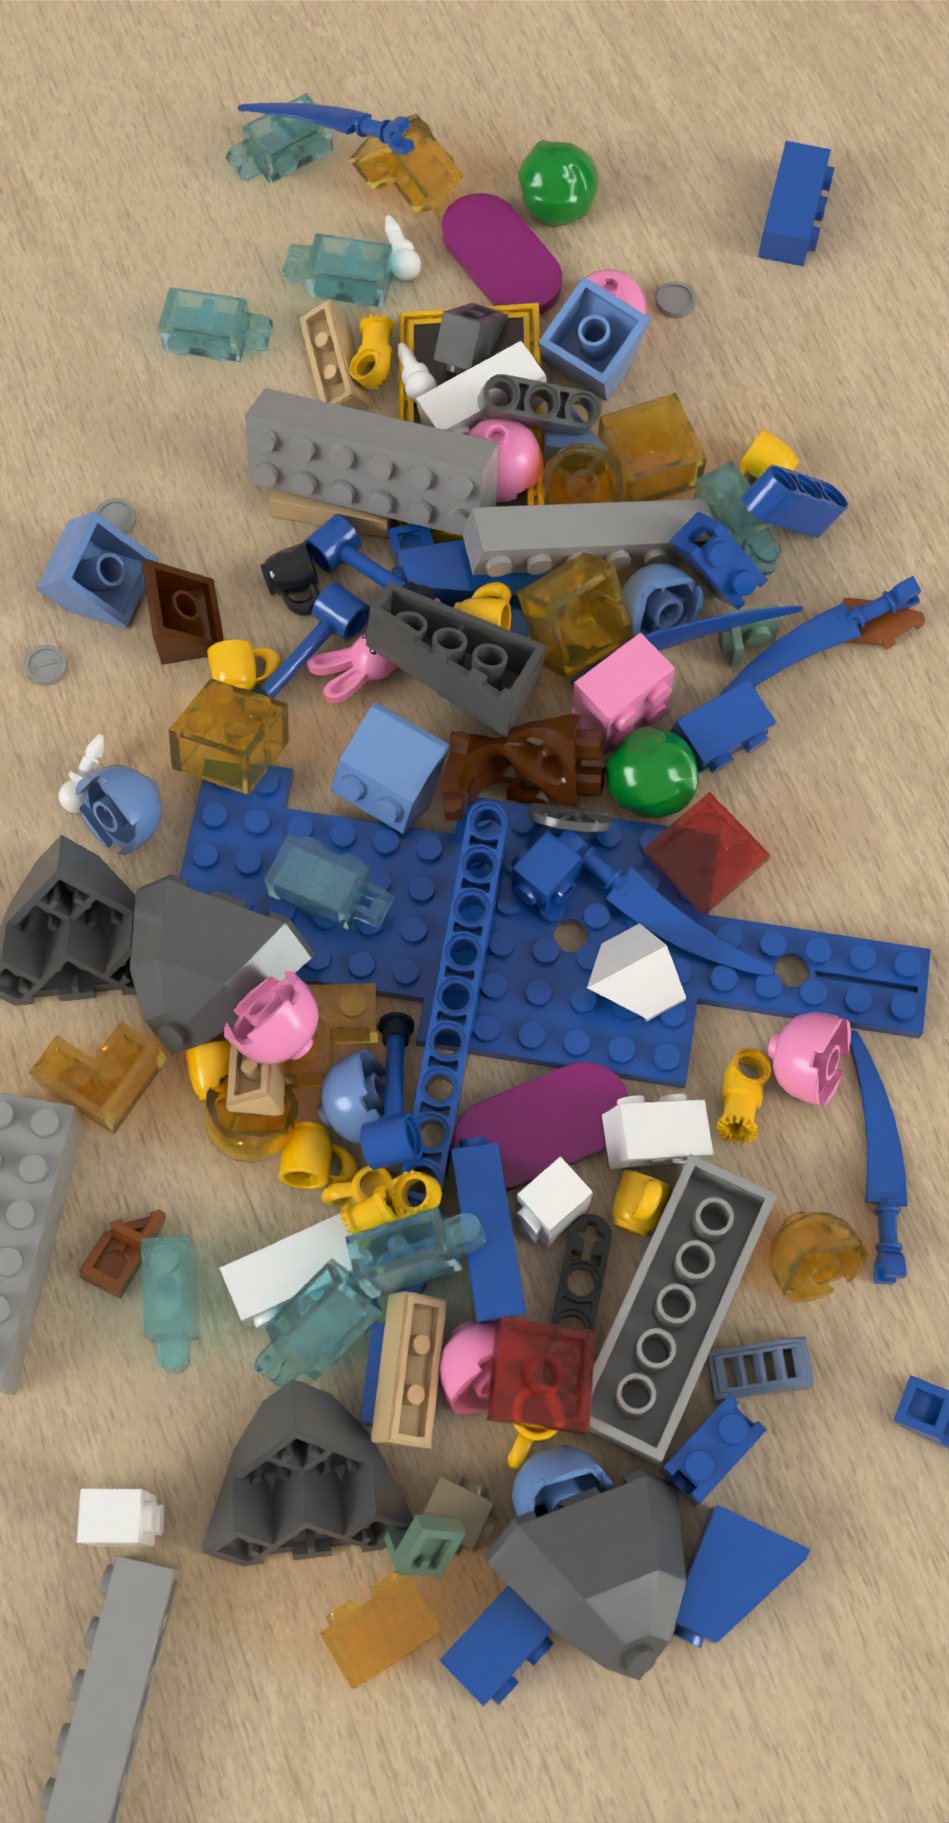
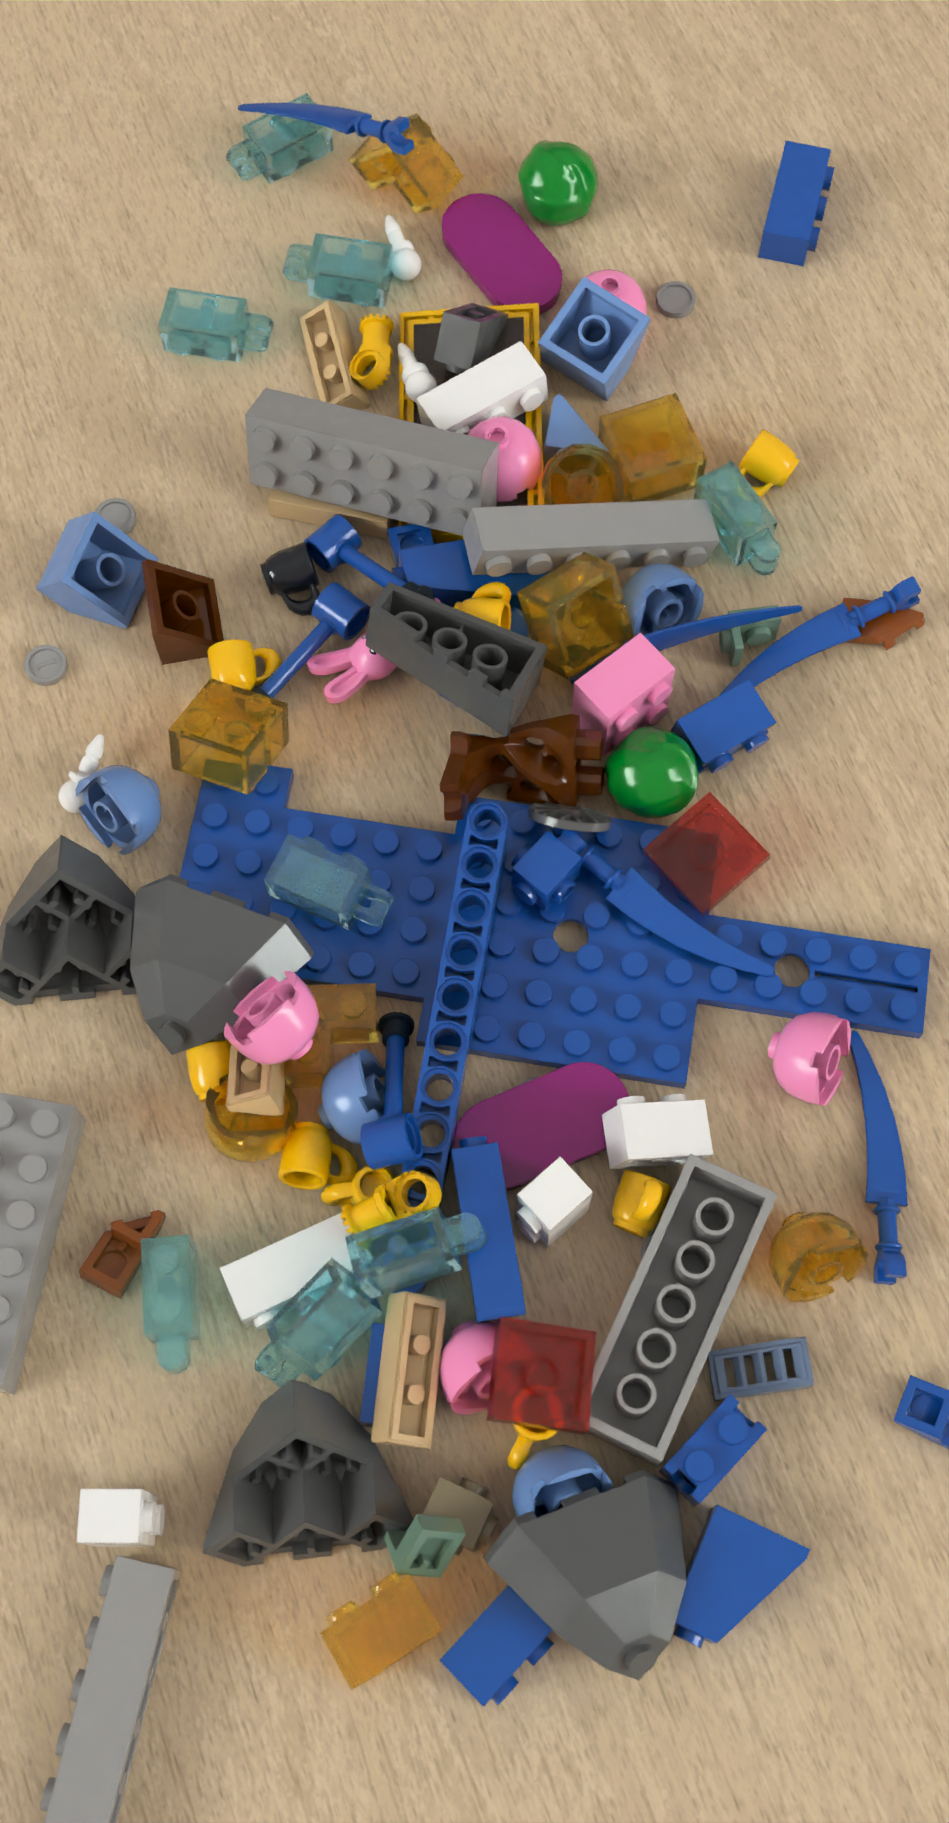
clear yellow brick [29,1021,167,1134] -> none
medium blue slope [331,702,449,834] -> none
dark grey beam [477,374,601,436] -> none
black beam [540,1214,611,1400] -> none
white slope [587,923,686,1022] -> none
blue brick [668,511,768,610] -> none
yellow connector [716,1048,772,1144] -> none
blue beam [742,465,849,537] -> none

